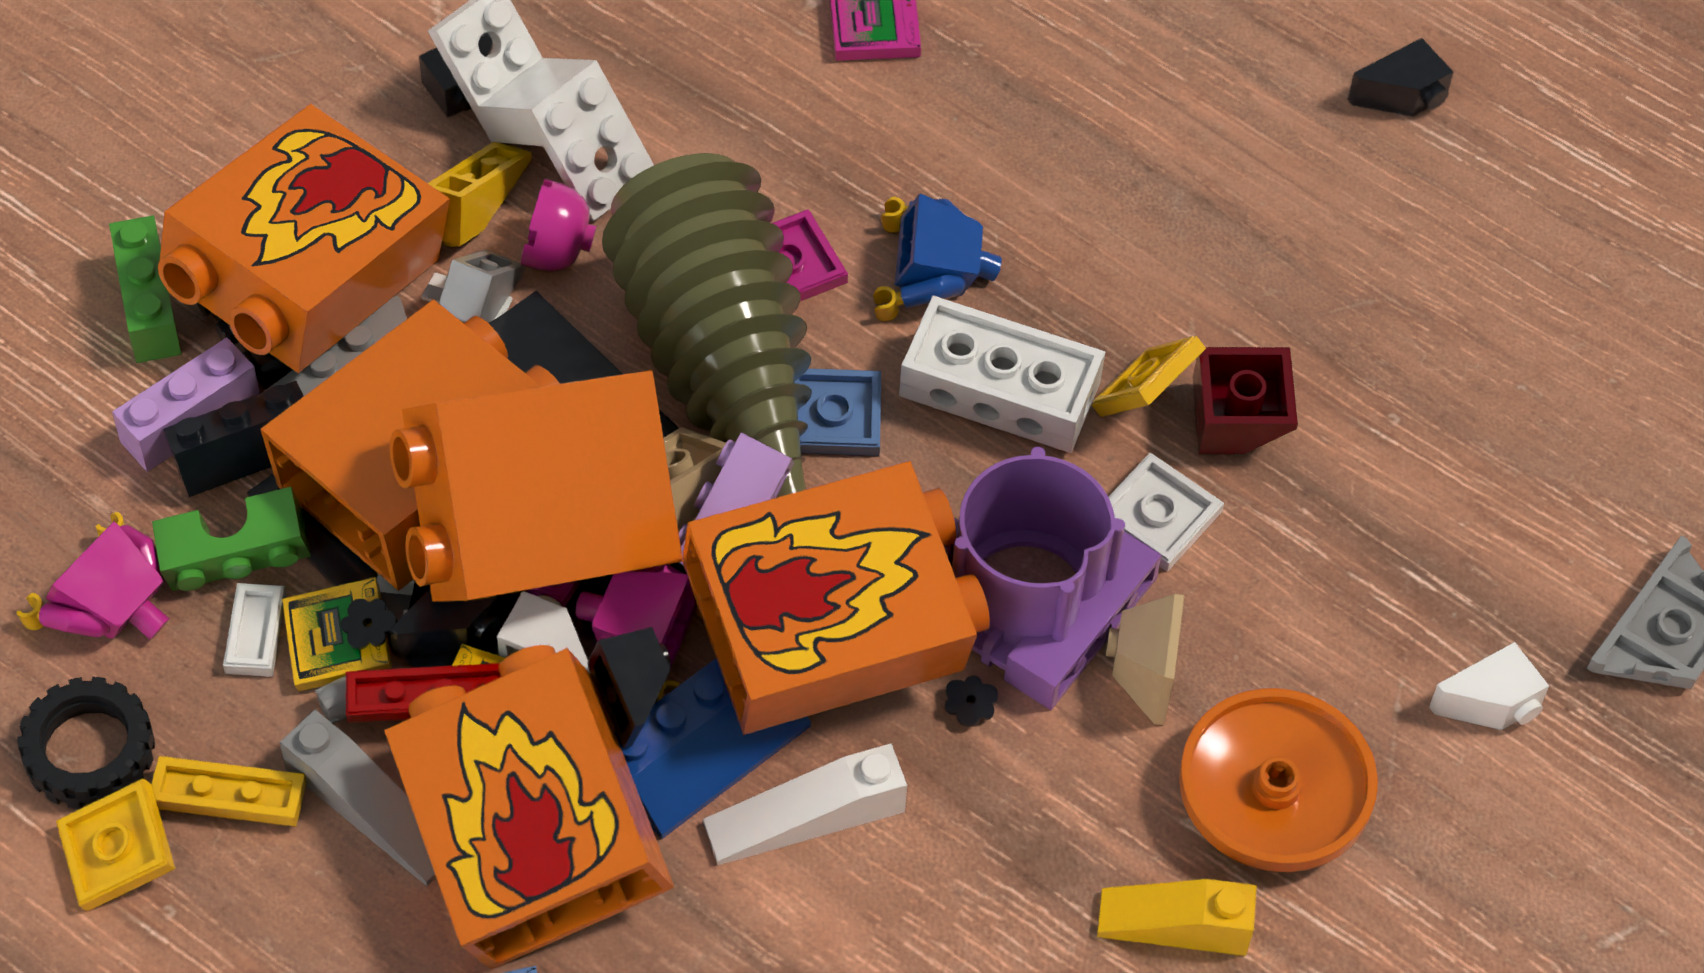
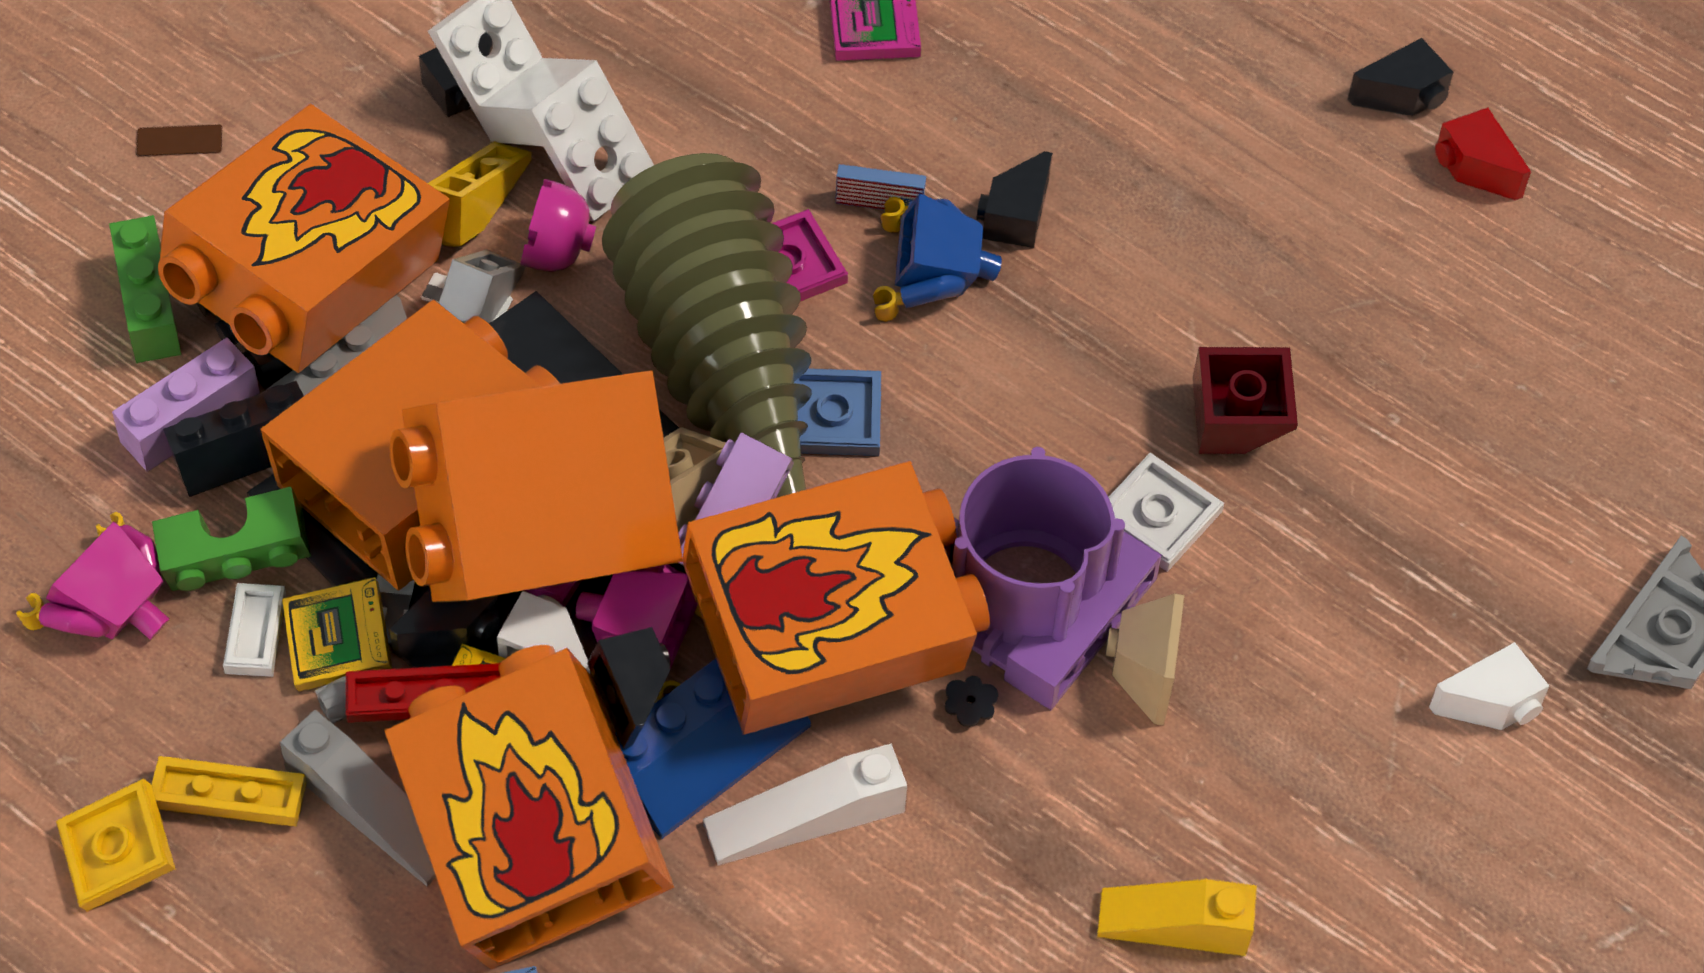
black tyre [17,677,155,809] -> none
black plant [340,599,397,650] -> none
white brick [899,296,1105,453] -> none
yellow tile [1091,336,1206,417] -> none
orange dish [1179,688,1378,872] -> none
none -> reddish brown sticker [137,124,222,156]
none -> tile [835,164,926,210]
none -> black slope [976,151,1053,248]
none -> red slope [1435,107,1531,200]

